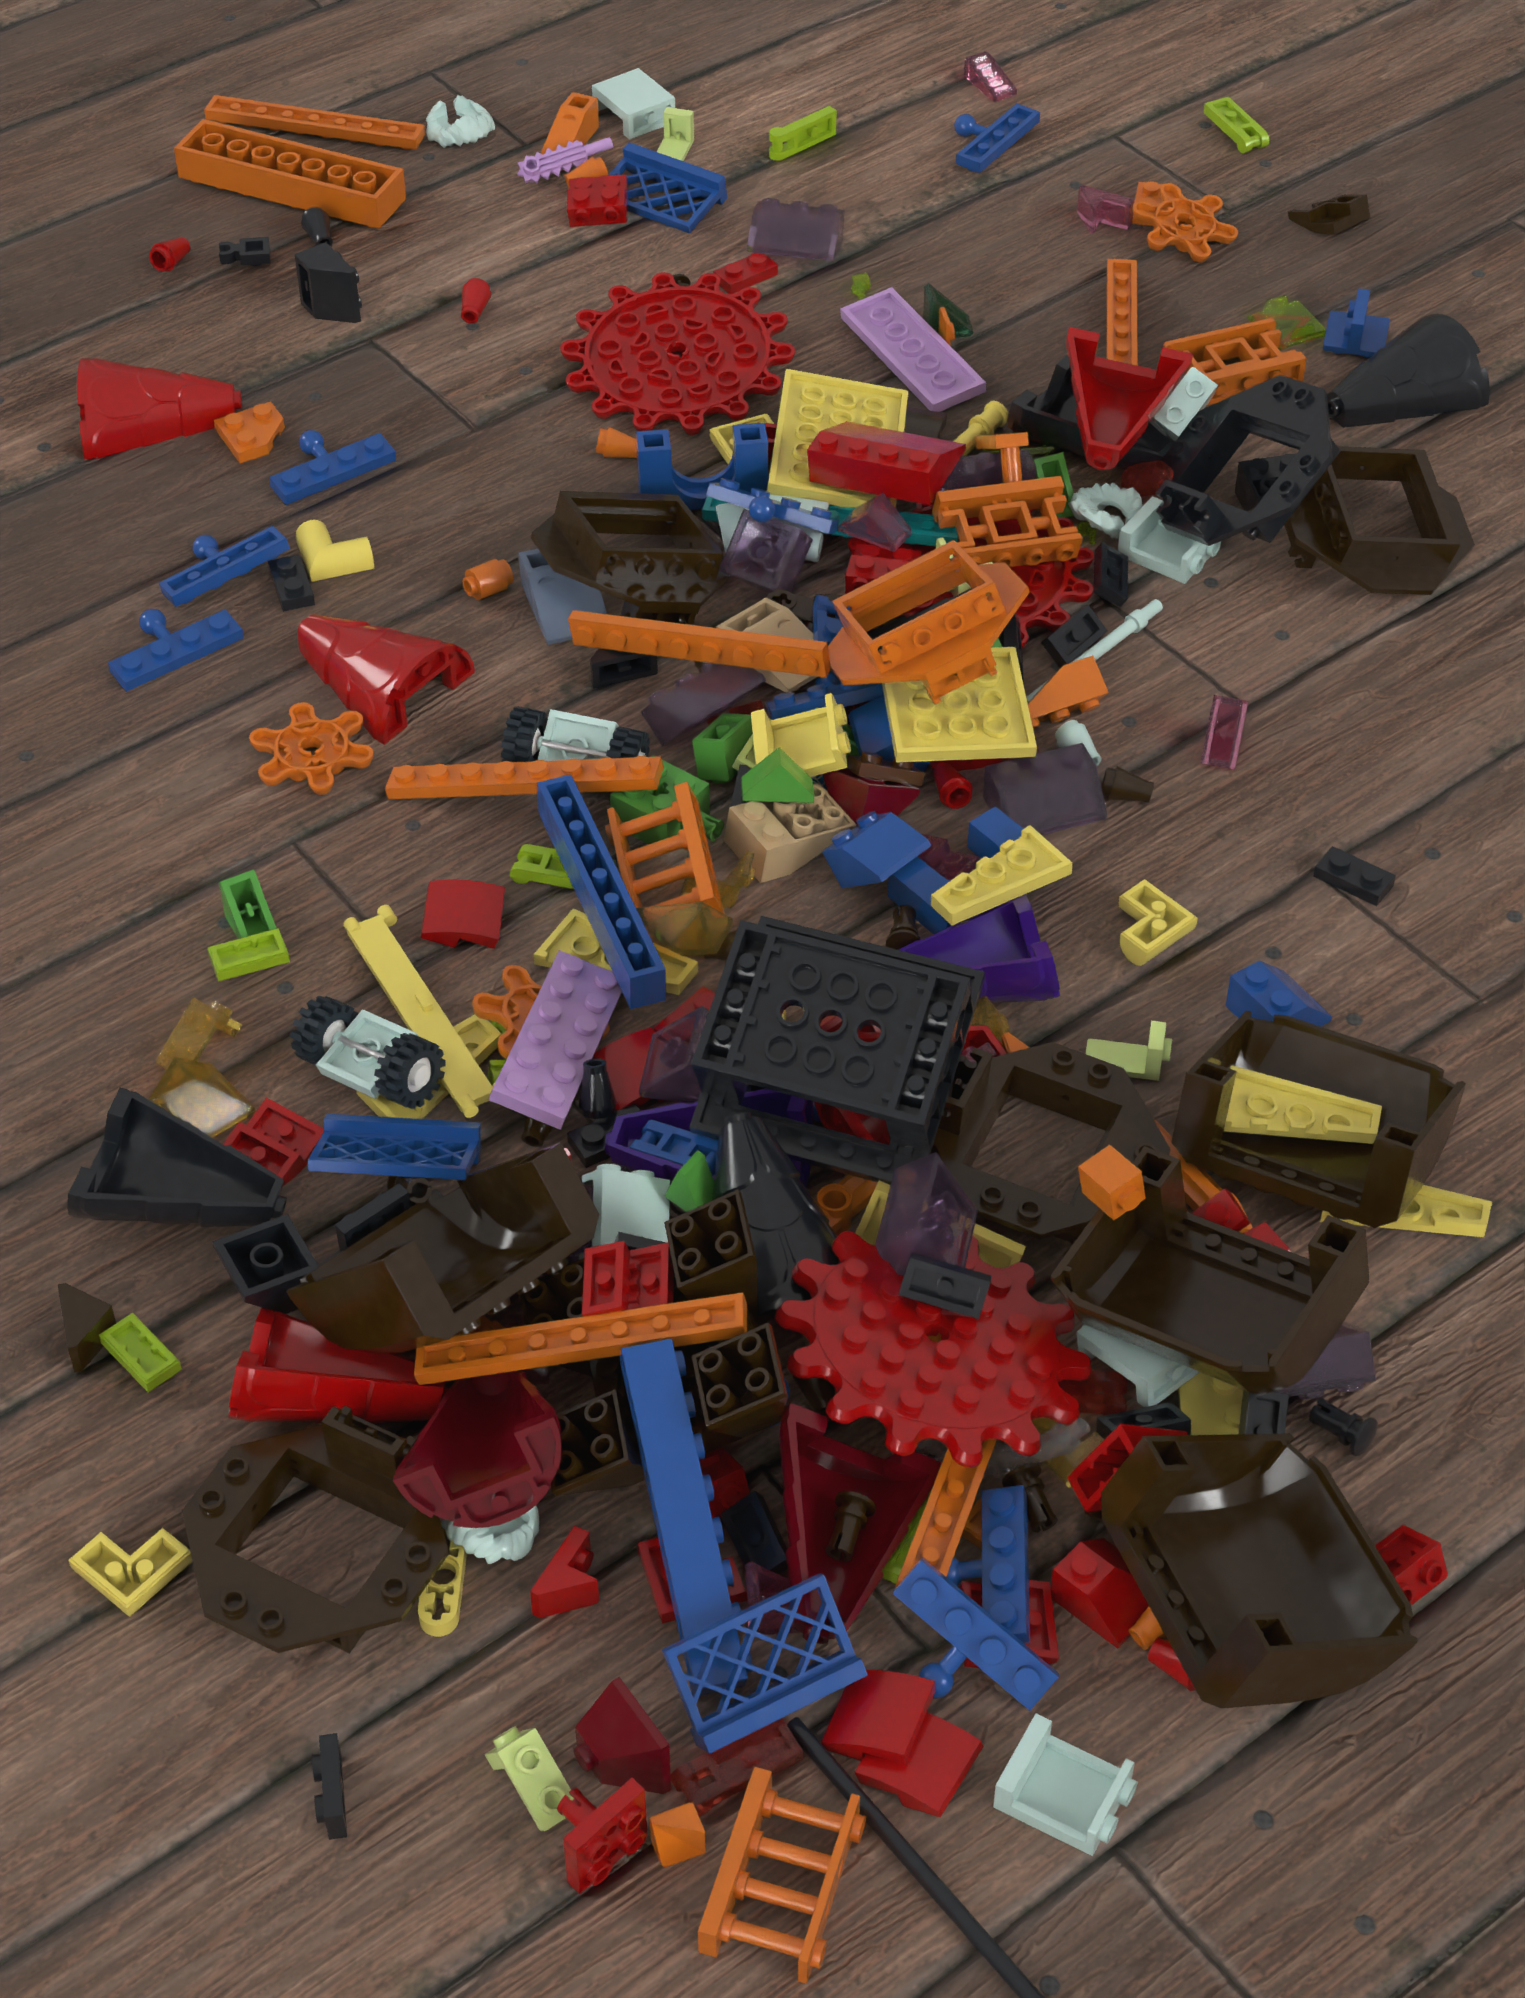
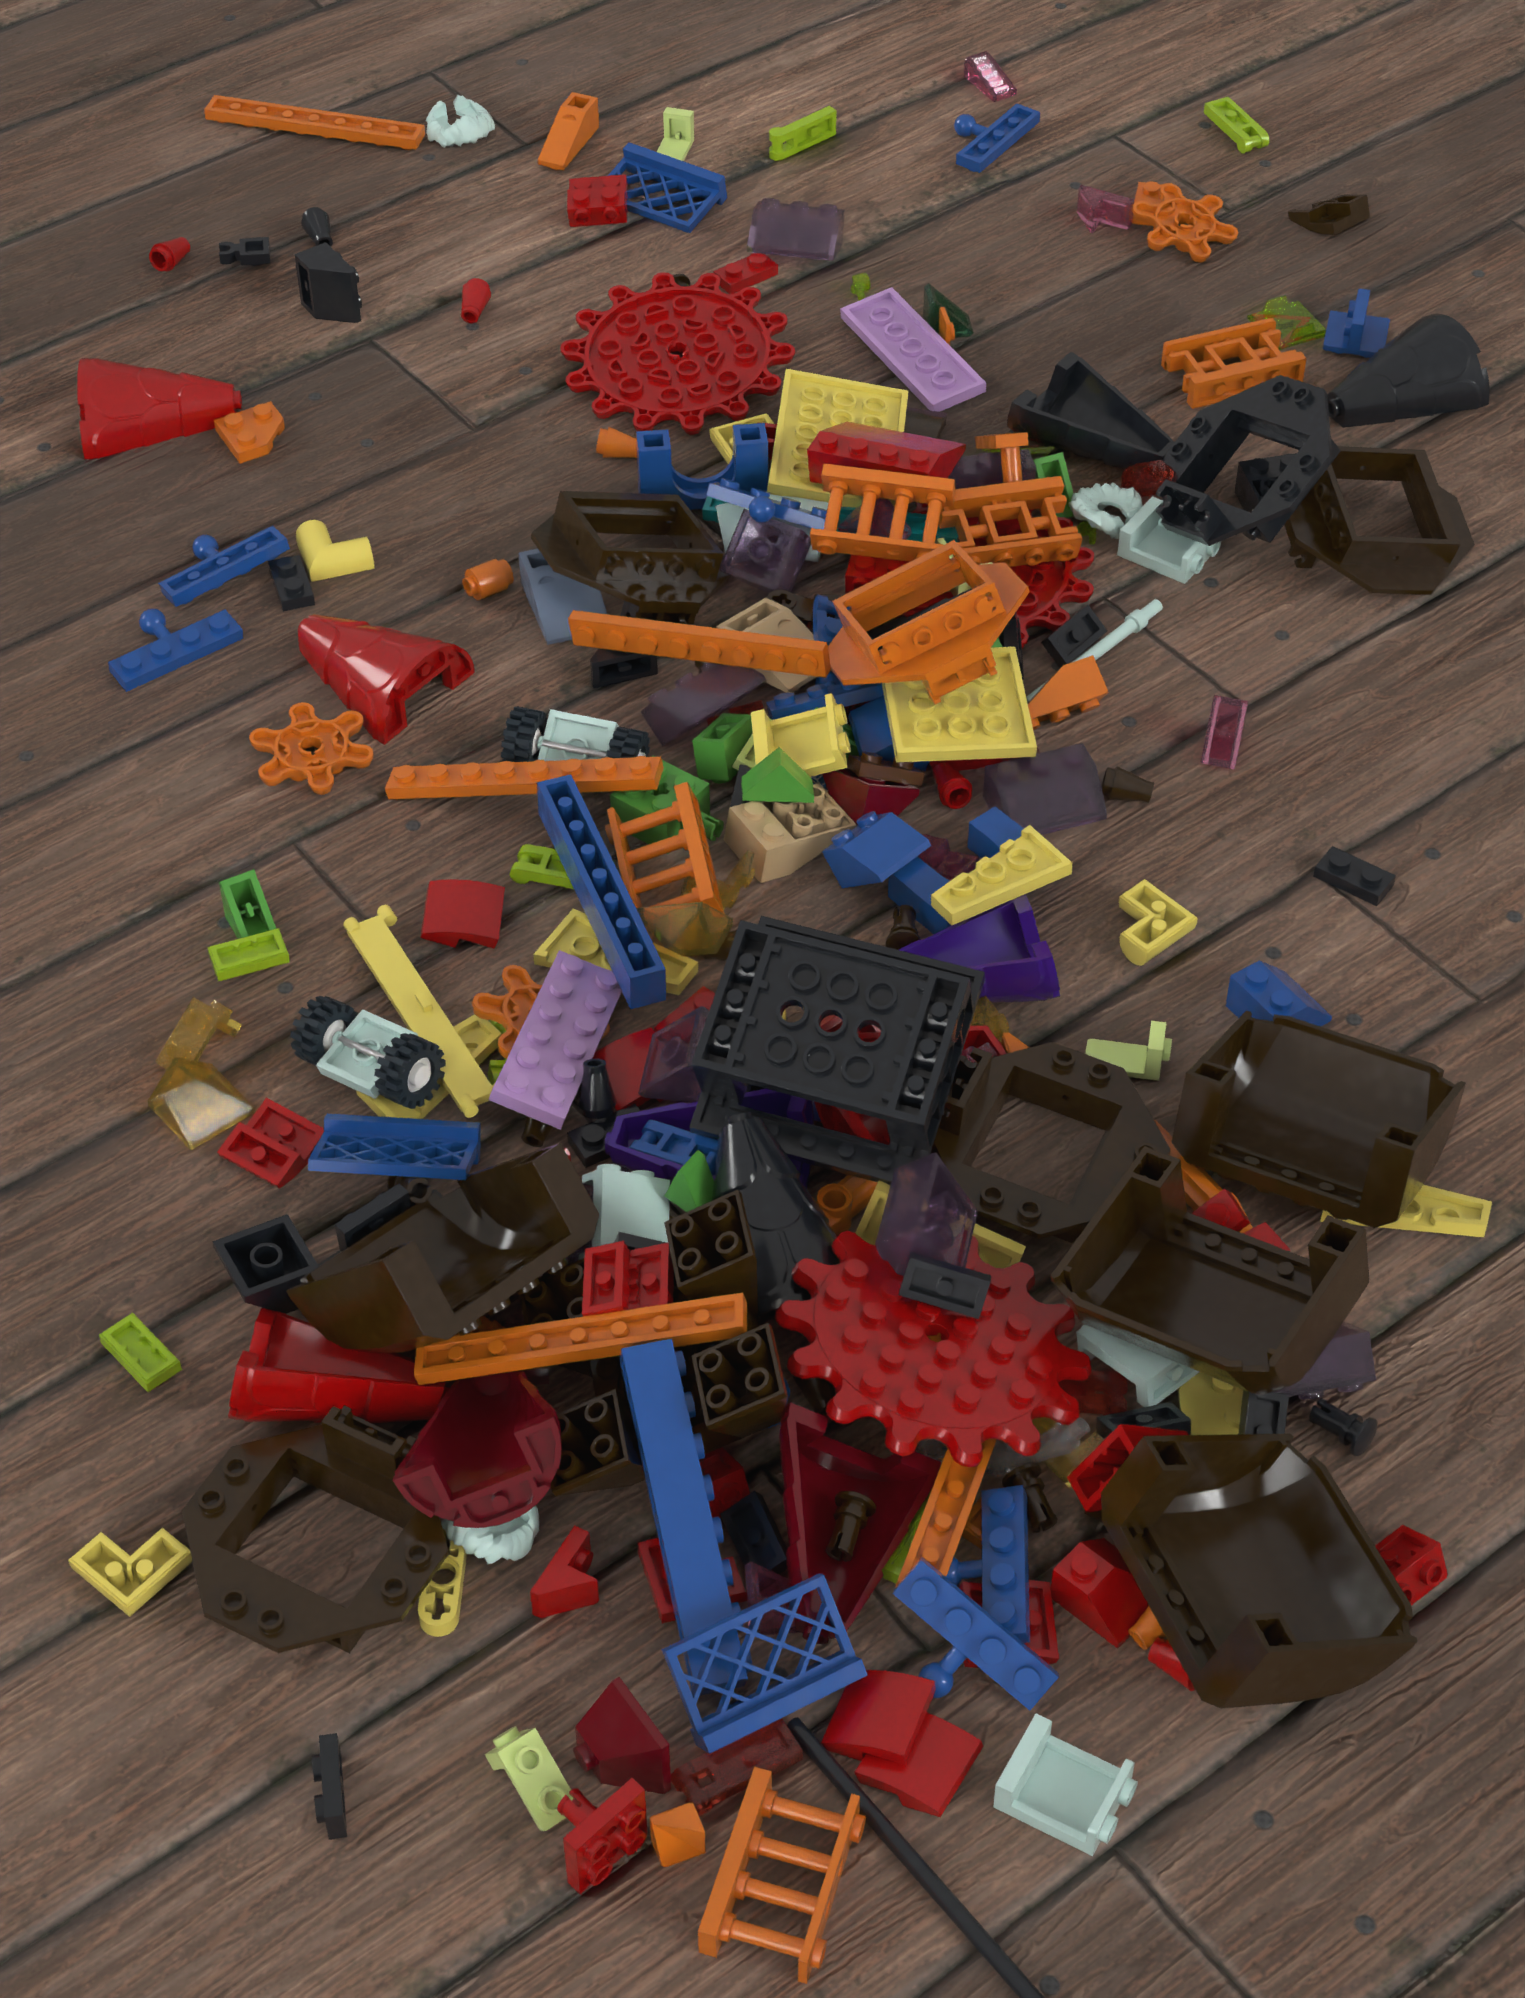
dark brown slope [58,1283,116,1373] -> none
black cone [67,1087,287,1227] -> none
orange brick [174,119,406,229] -> none
blue plate [269,430,396,505] -> none
lavender piece [517,137,613,184] -> none
orange cone [564,157,608,188] -> none
light aqua panel [592,68,675,140] -> none
light yellow pin [953,401,1009,465] -> none
light aqua cone [1055,720,1102,771] -> none
red cone [1066,327,1193,470] -> none
orange brick [1078,1145,1146,1220] -> none
black plate [1093,542,1128,607] -> none
orange plate [1106,259,1138,366] -> none
light aqua panel [1154,367,1218,441] -> none
light yellow wing [1224,1065,1382,1144] -> none
none -> orange fence [810,464,956,562]

